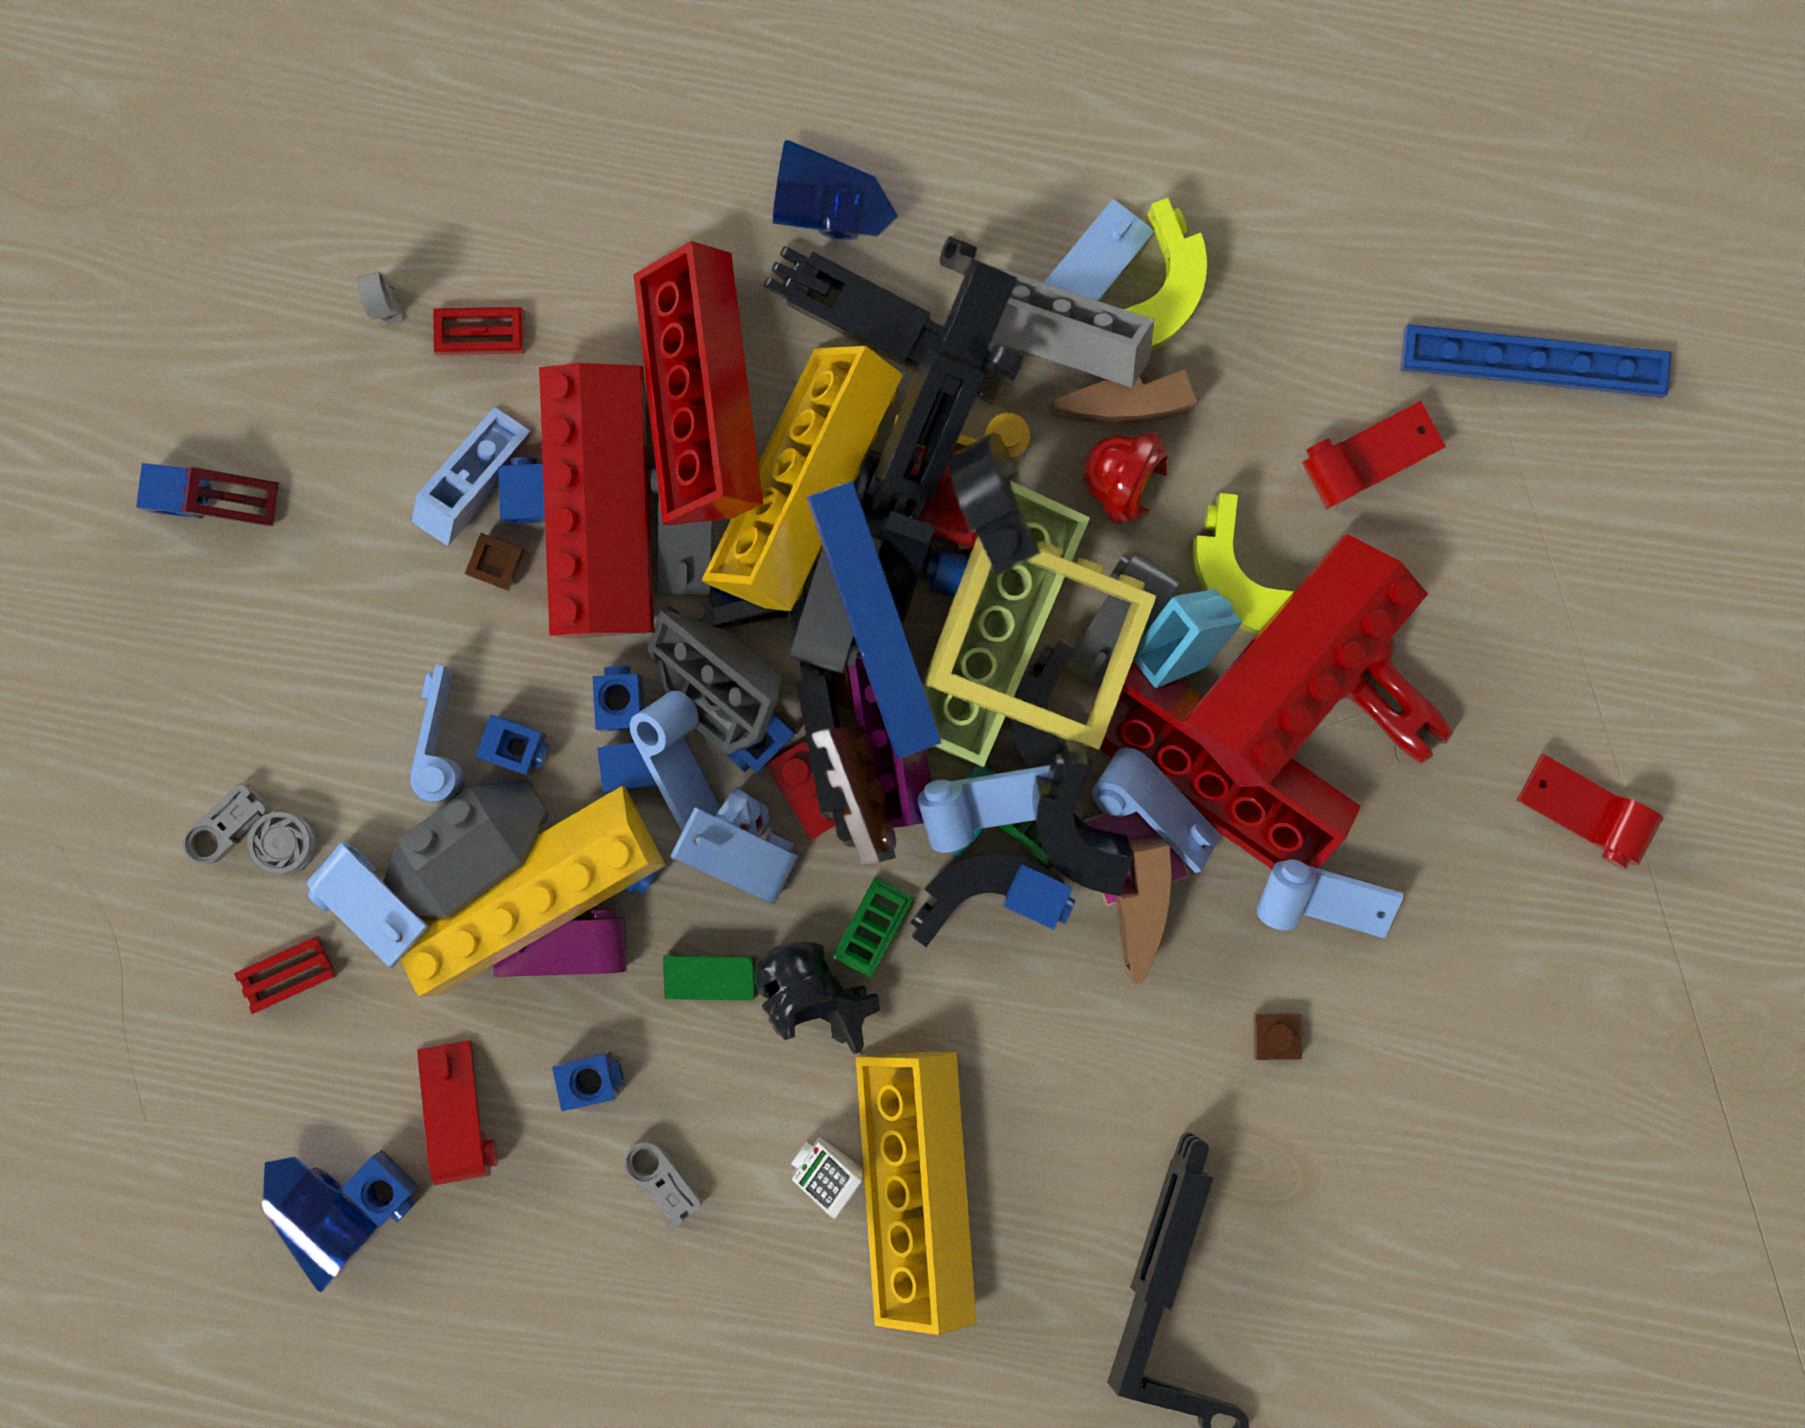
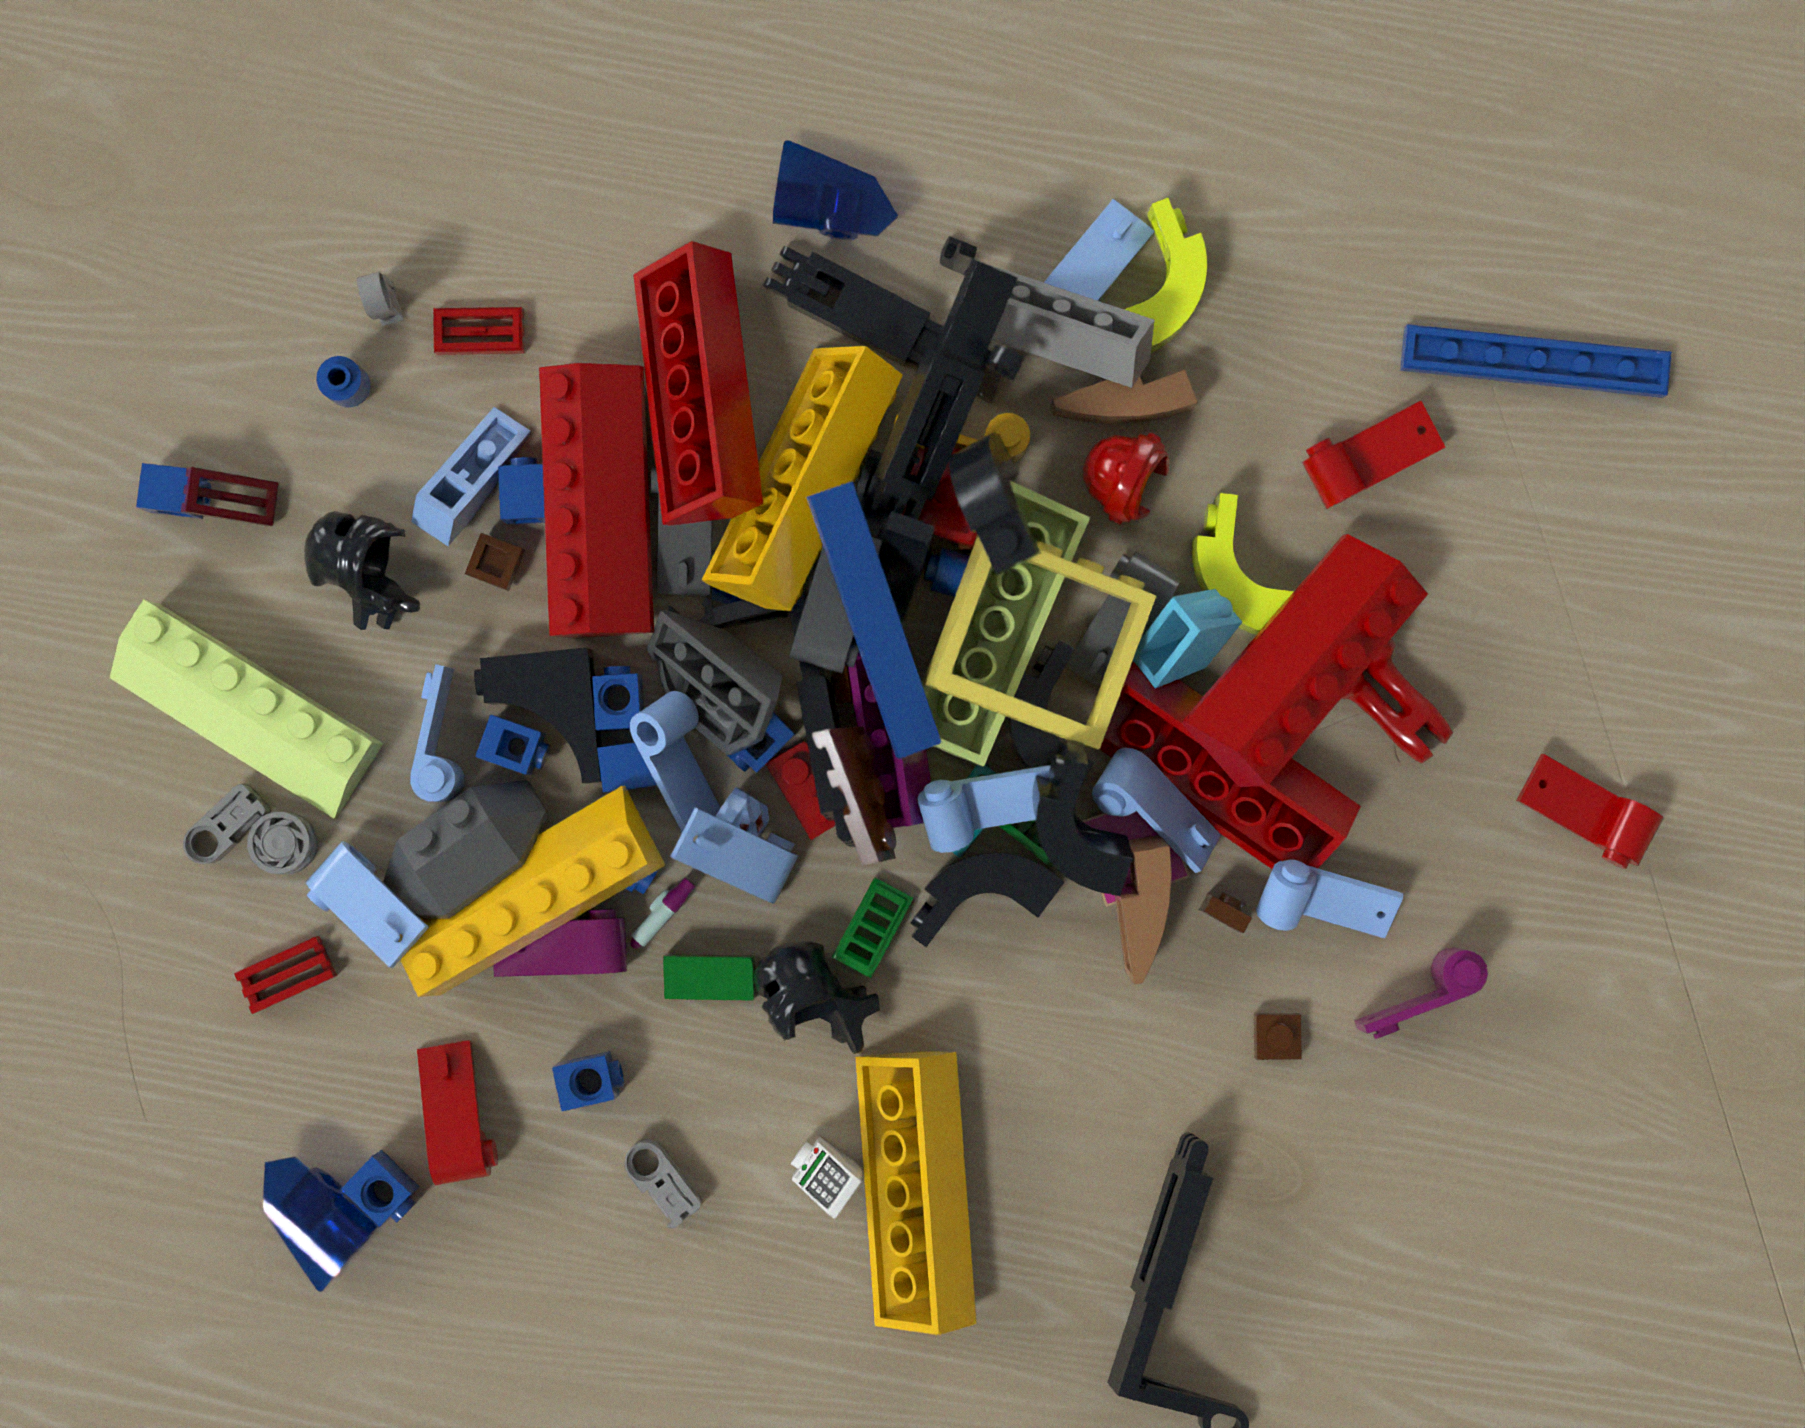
blue brick [1002,864,1076,930] -> none
none -> yellowish green slope [110,599,384,819]
none -> black piece [304,511,420,630]
none -> blue brick [316,356,371,408]
none -> black arch [474,647,602,784]
none -> piece [630,877,696,949]
none -> reddish brown plate [1199,892,1252,934]
none -> magenta door [1354,947,1488,1039]

